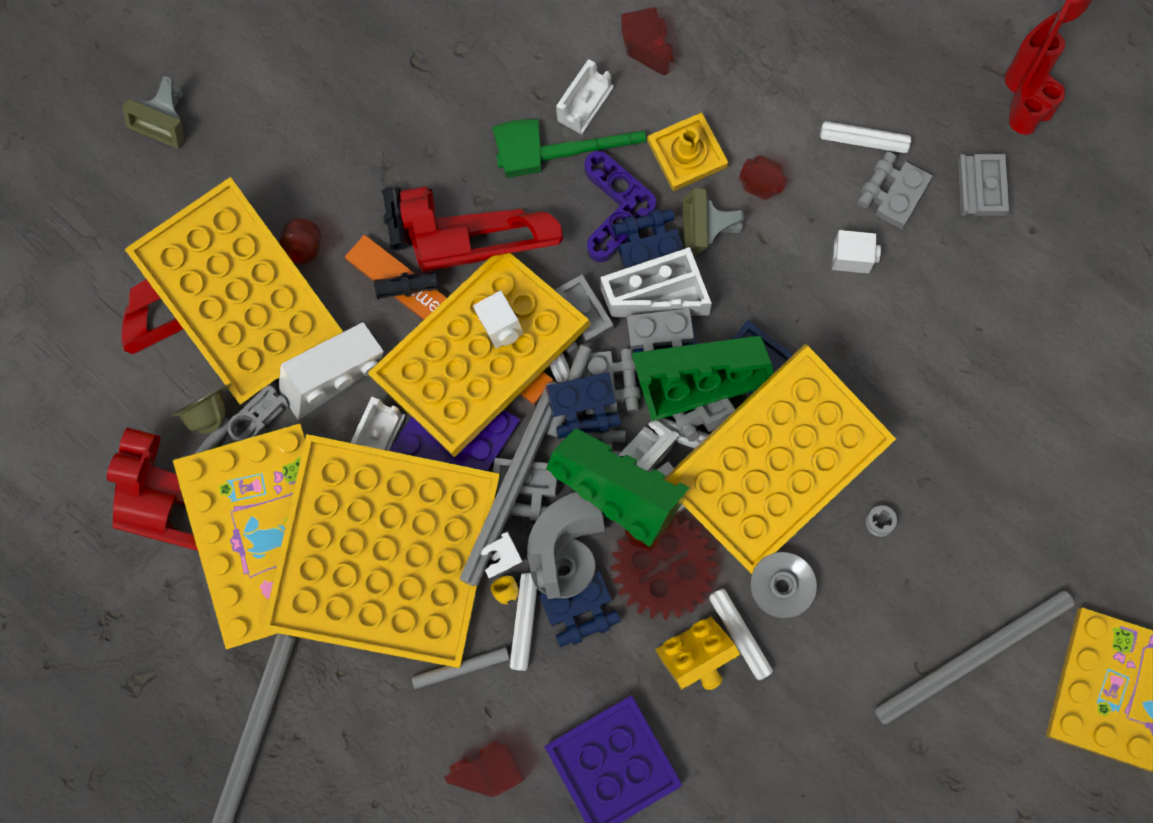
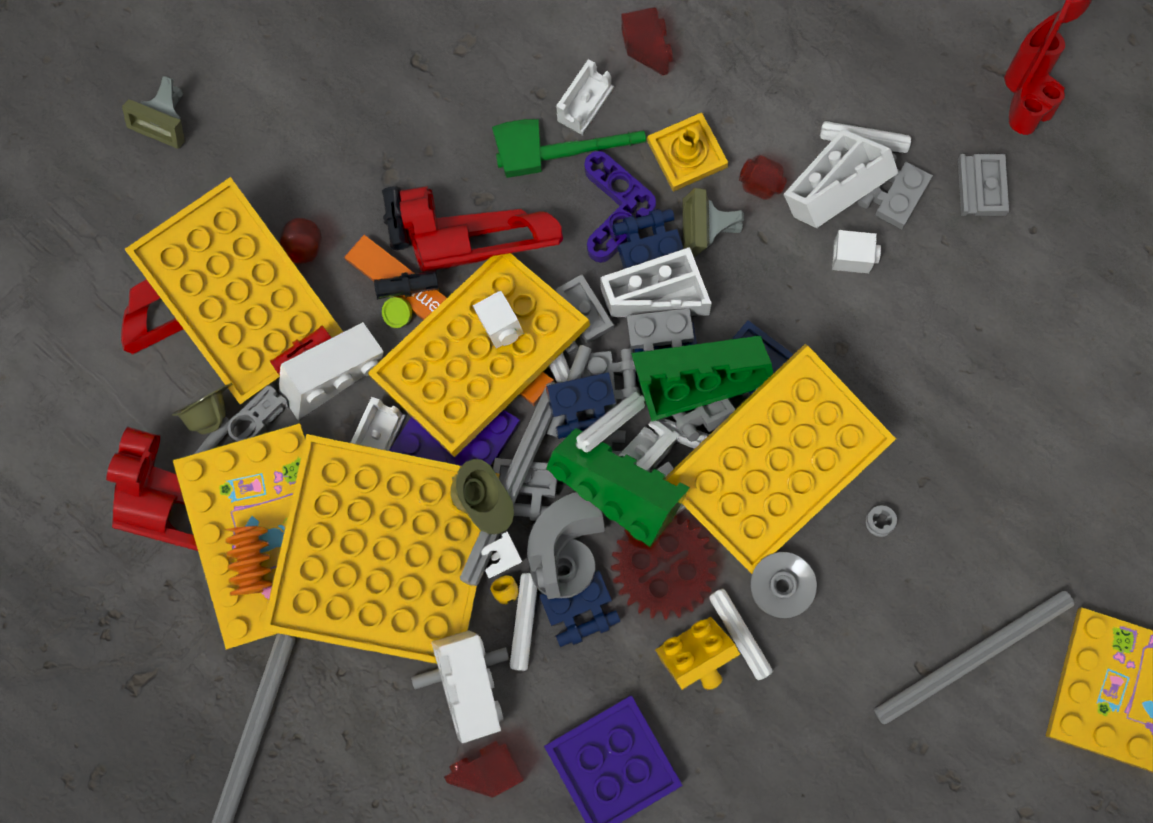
none -> orange piece [225,526,272,596]
none -> red pin [270,325,332,375]
none -> lime piece [382,297,412,328]
none -> white wedge [431,630,503,743]
none -> olive piece [450,459,514,534]
none -> white axle [576,392,645,452]
none -> white wedge [784,129,899,228]

